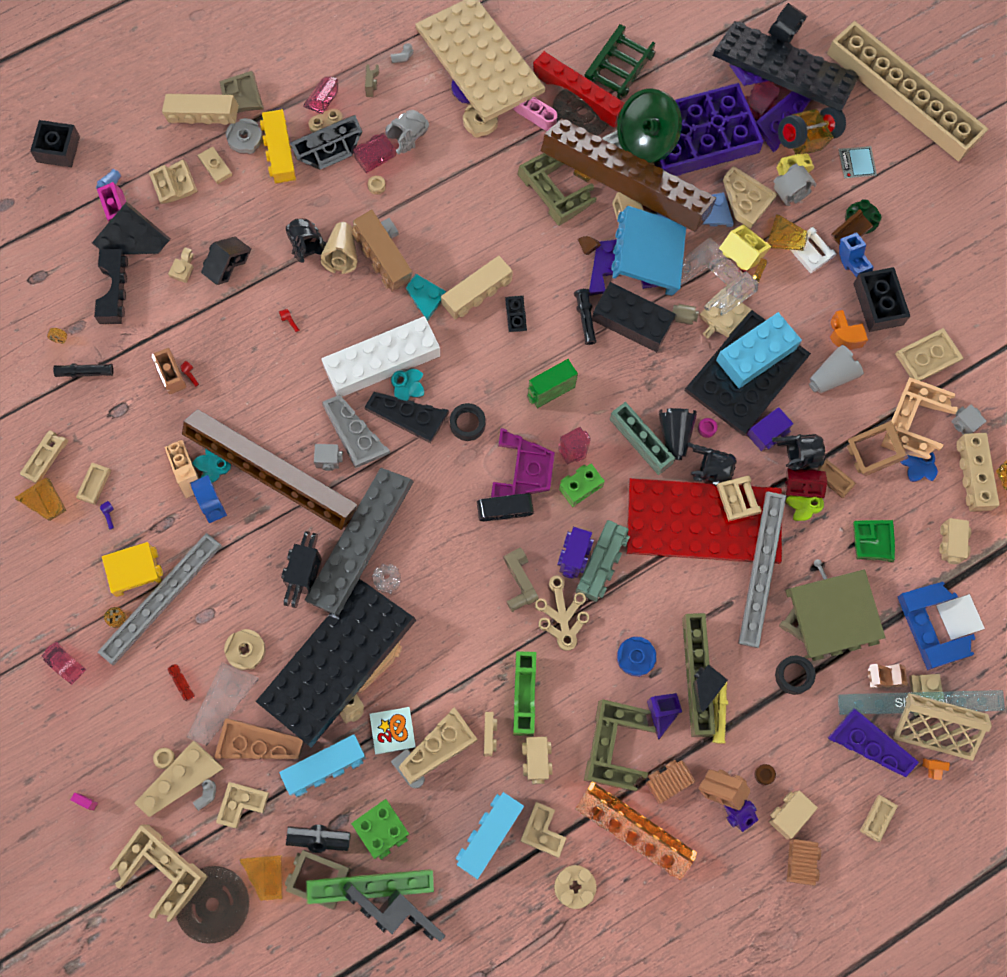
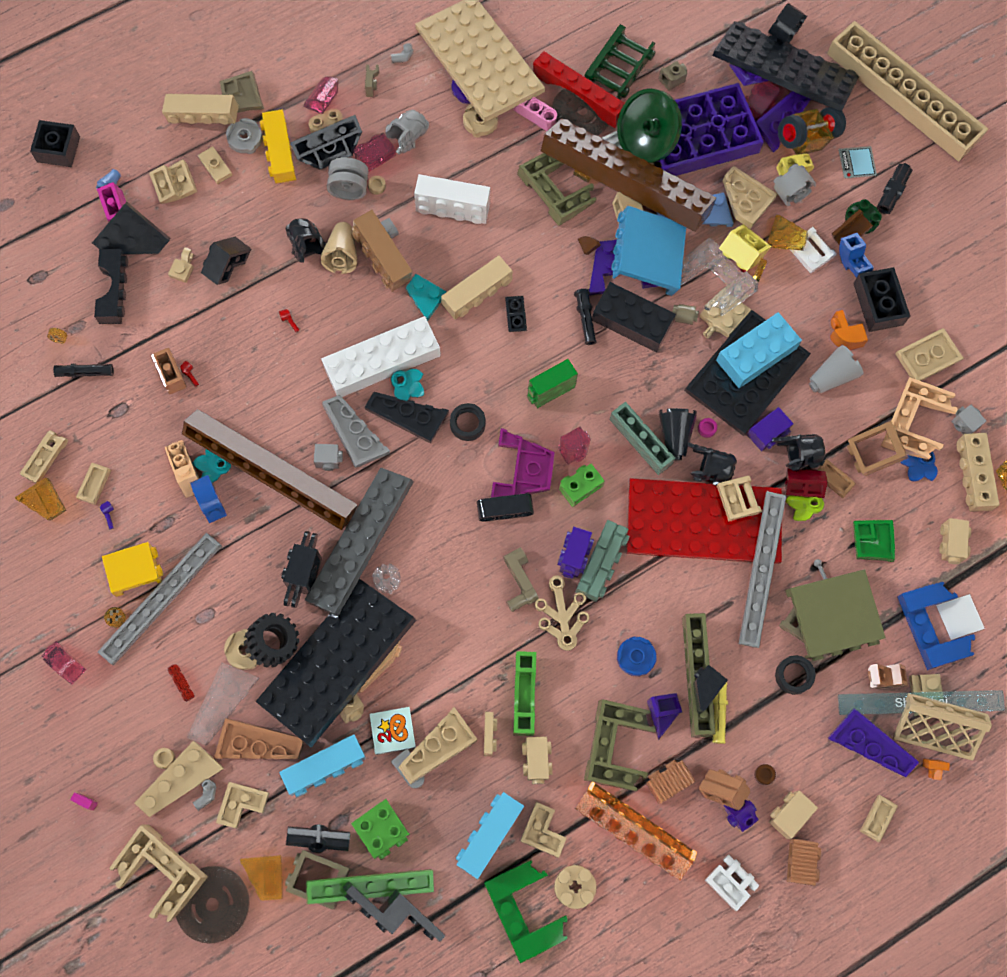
none -> black tyre [244,613,300,668]
none -> light grey wheel [327,157,369,200]
none -> white brick [414,174,490,224]
none -> green wedge [484,860,568,964]
none -> dark tan brick [659,61,687,91]
none -> white plate [705,854,759,911]
none -> black piece [877,163,913,214]

